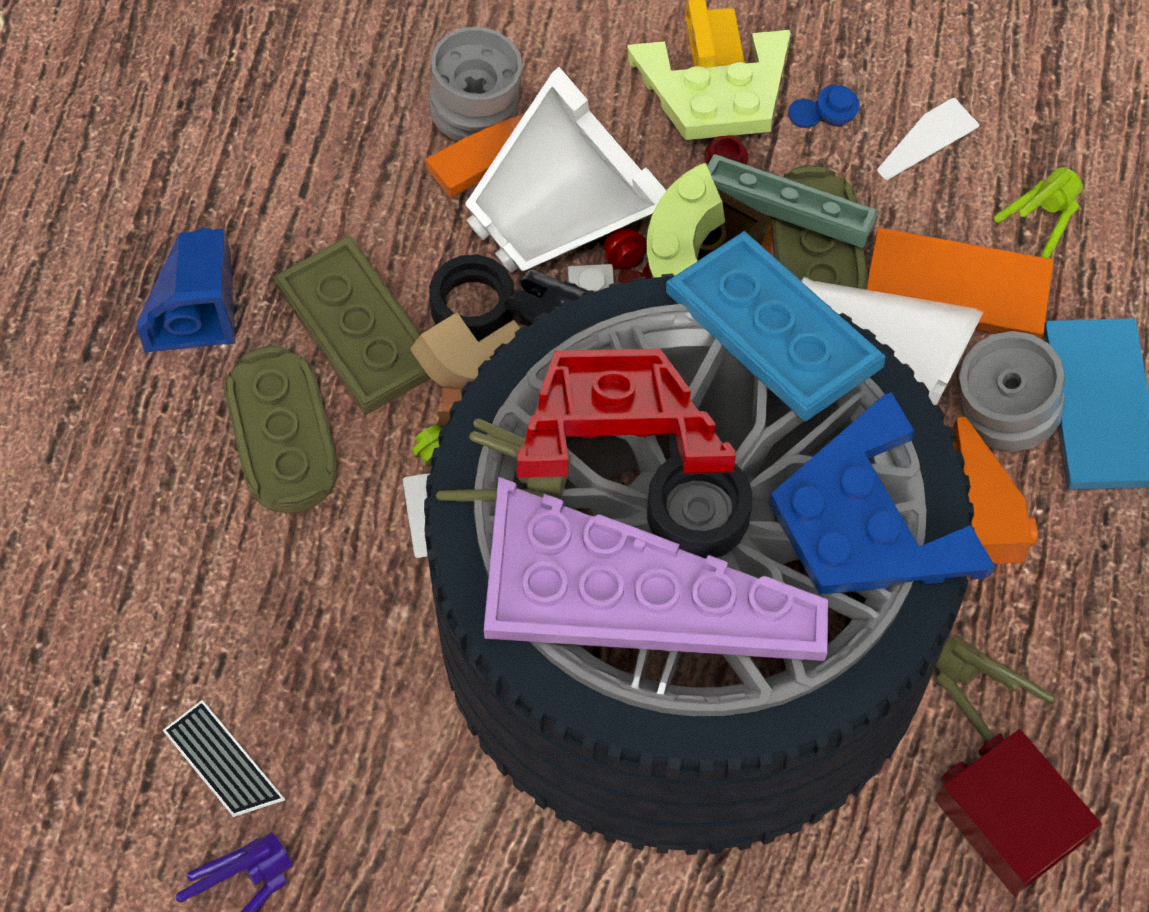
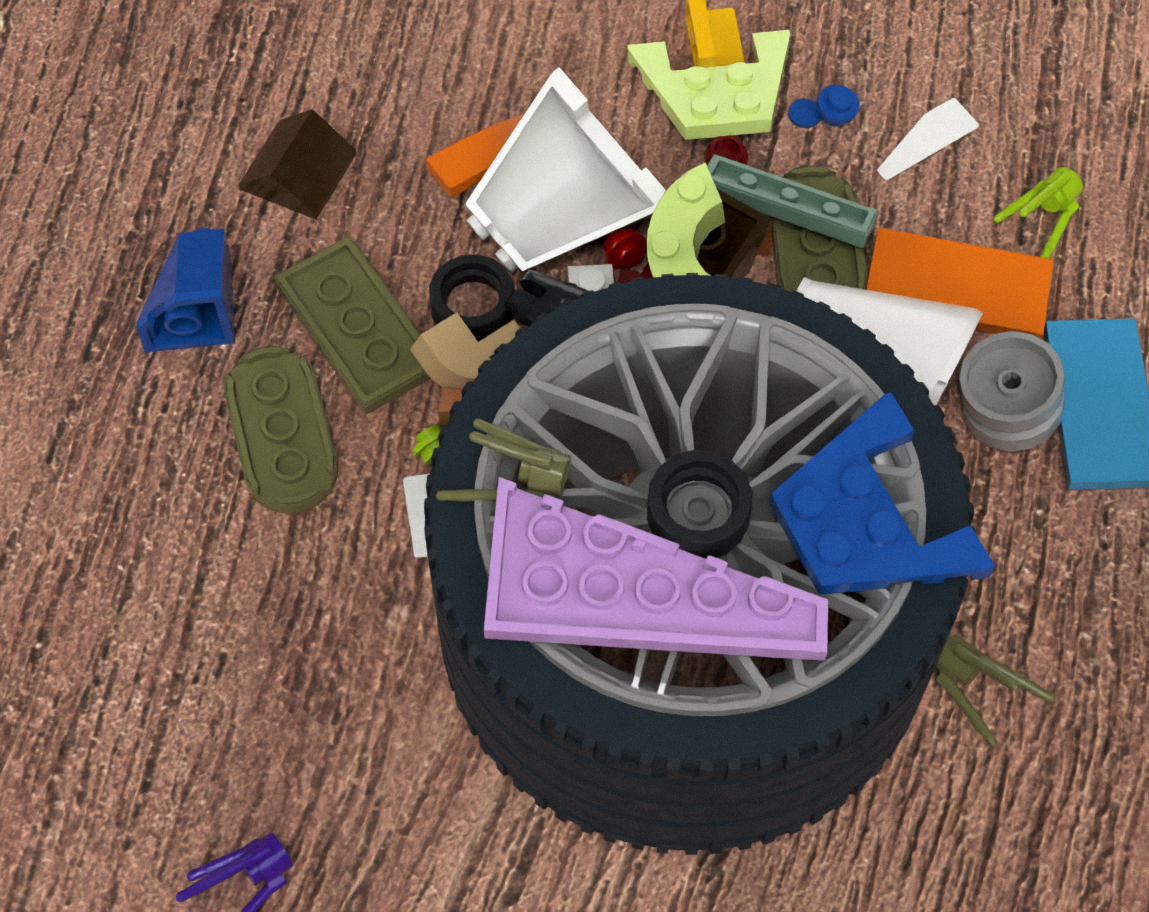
sticker [163,700,285,817] -> none
light grey wheel [429,27,522,141] -> none
red wing [516,348,736,478] -> none
dark azure tile [666,231,886,422] -> none
dark red brick [935,729,1102,897] -> none
orange slope [952,417,1037,564] -> none
none -> dark brown slope [239,109,356,220]

